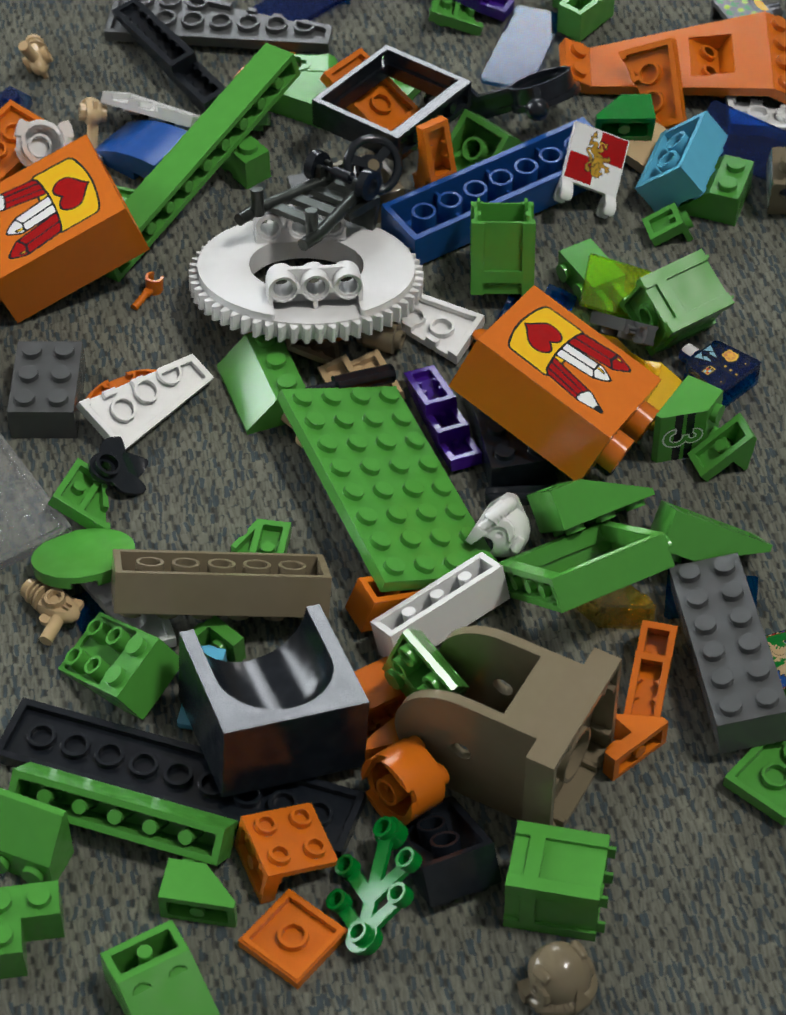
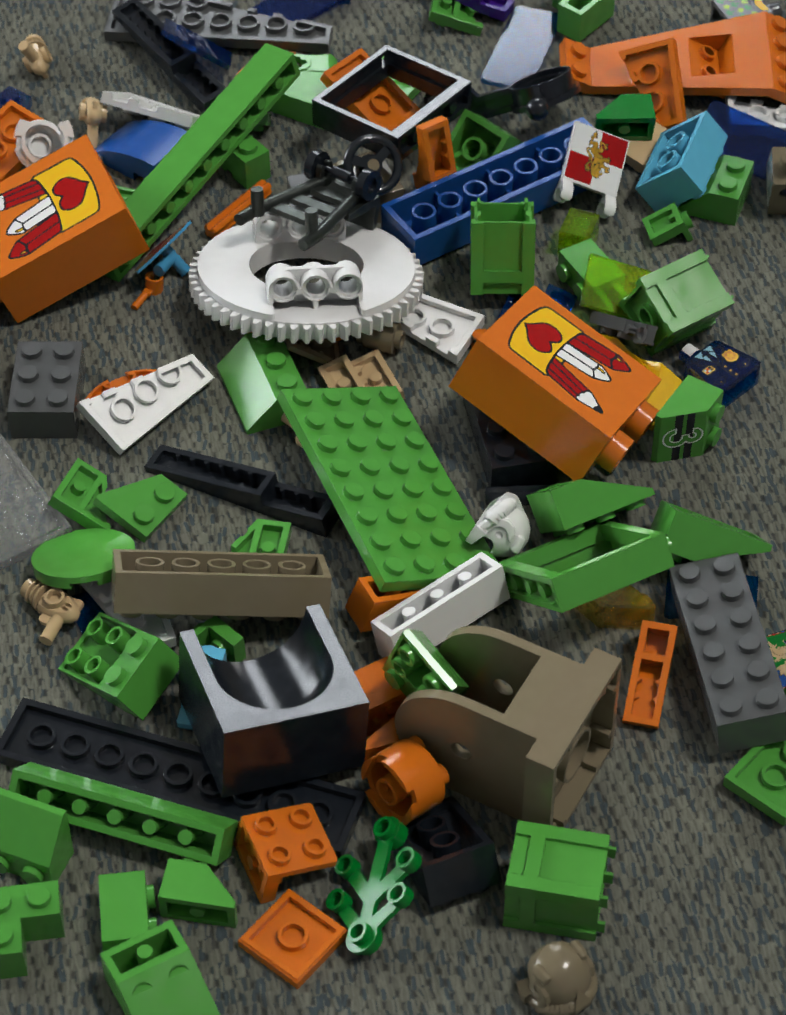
black plate [88,436,149,496] -> none
black axle [305,364,396,389] -> none
dark purple slope [403,365,483,472] -> none
orange slope [603,714,669,781] -> none
bright green slope [687,413,757,482] -> none
none -> bright green wing [93,474,188,543]
none -> bright green brick [98,870,157,952]
none -> dark azure shield [135,220,192,277]
none -> black slope [144,444,340,538]
none -> clear blue piece [161,18,232,70]
none -> orange axle [204,179,272,239]
none -> clear neon green brick [558,207,600,253]

